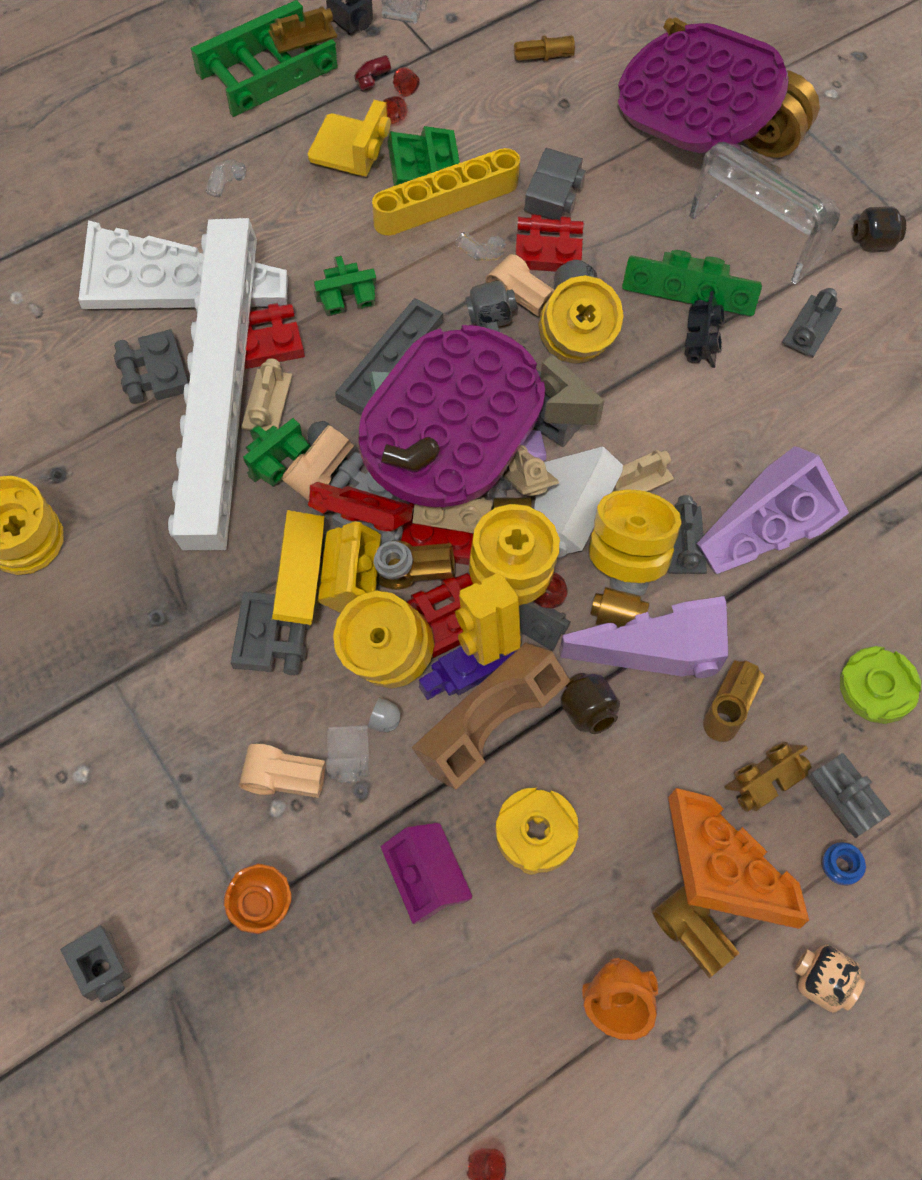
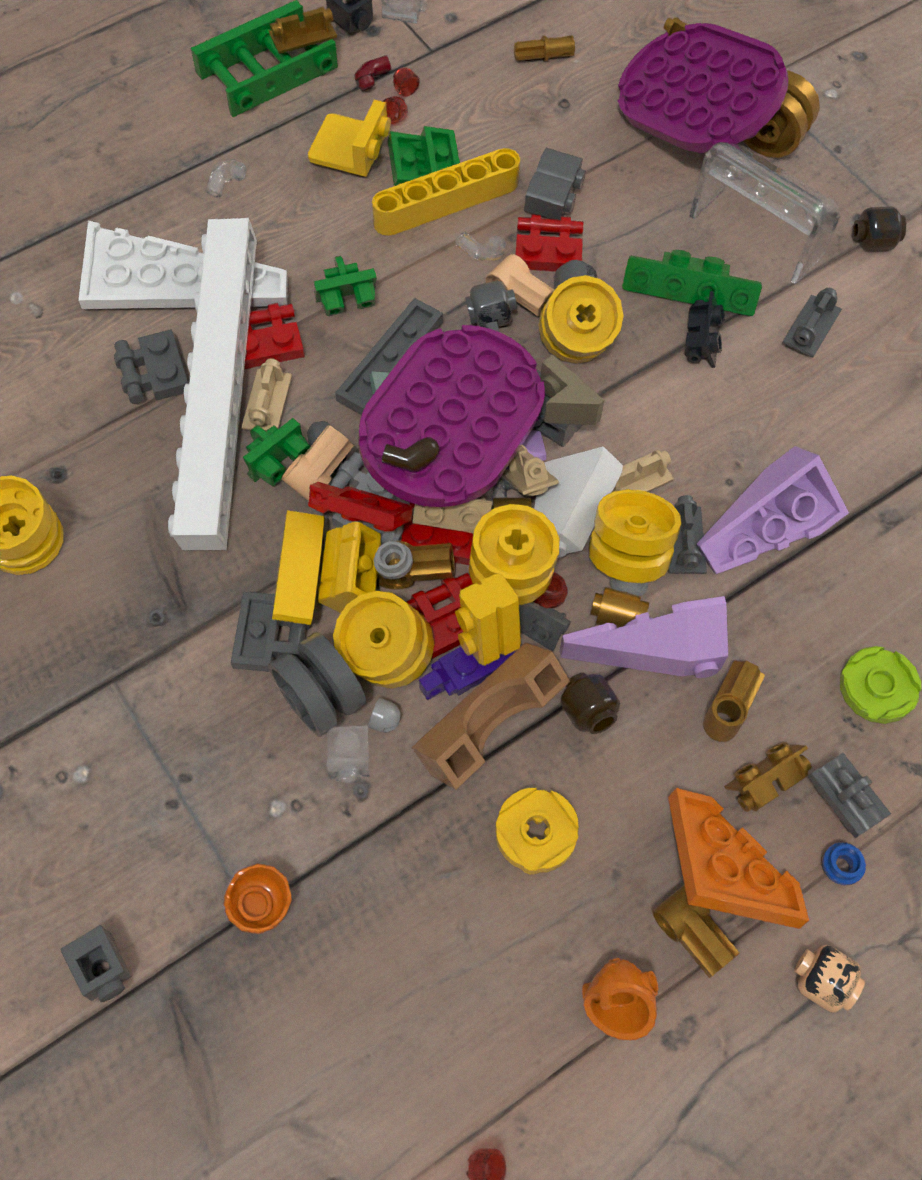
light nougat piece [239,744,326,798] -> none
magenta panel [380,823,472,924] -> none
none -> dark grey wheel [268,632,366,737]

